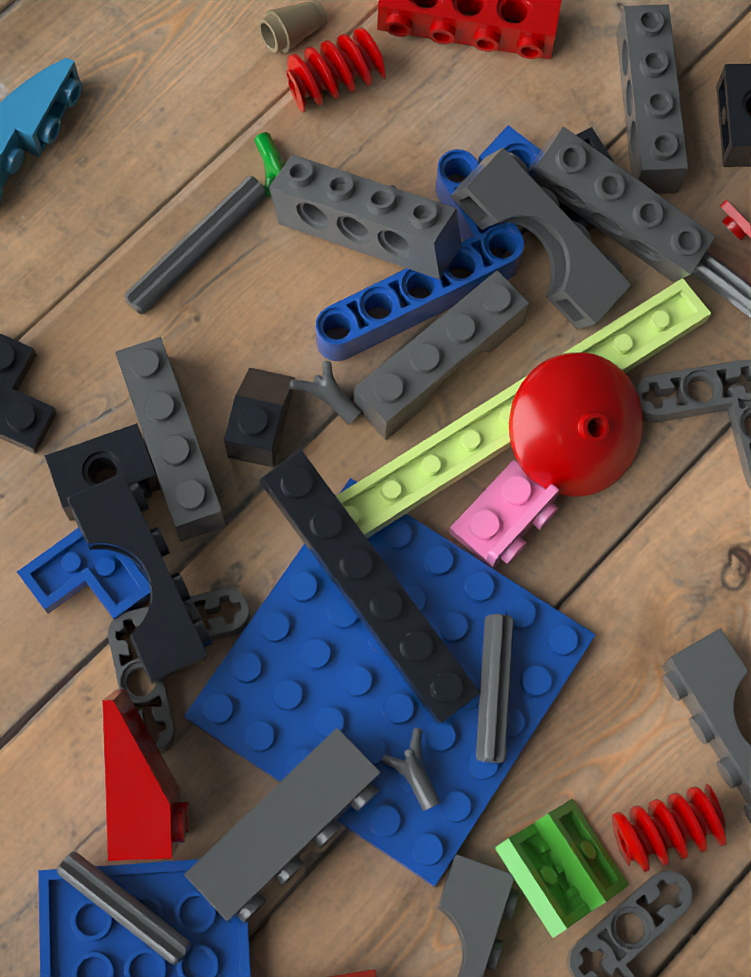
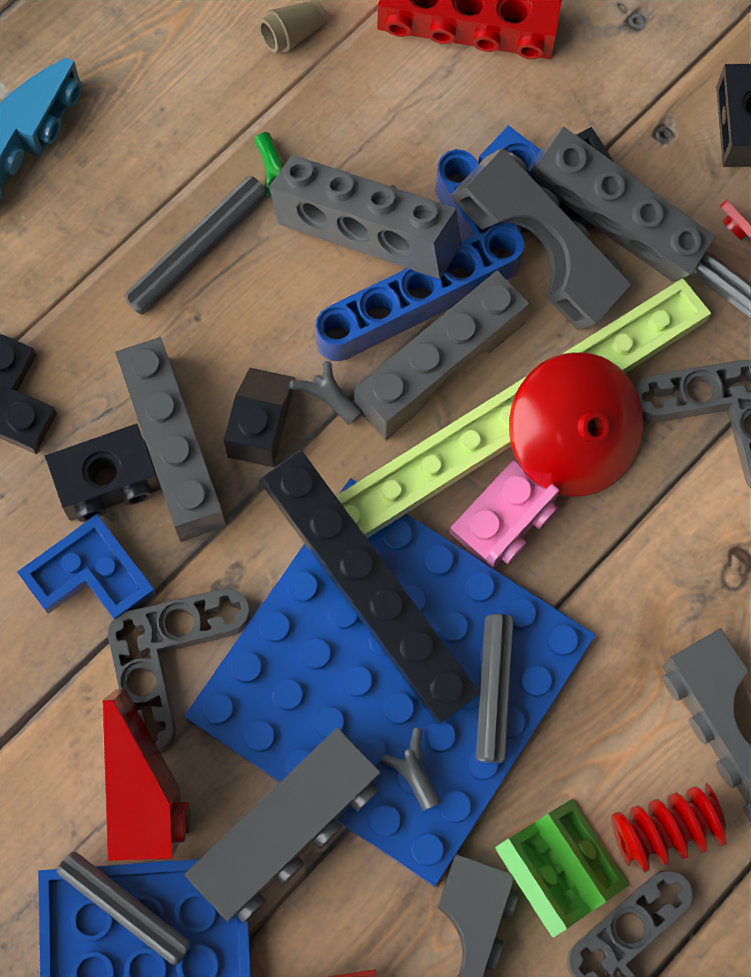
black arch [67,473,212,685] -> none
red piece [286,27,386,113] -> none
dark grey brick [616,4,688,194] -> none

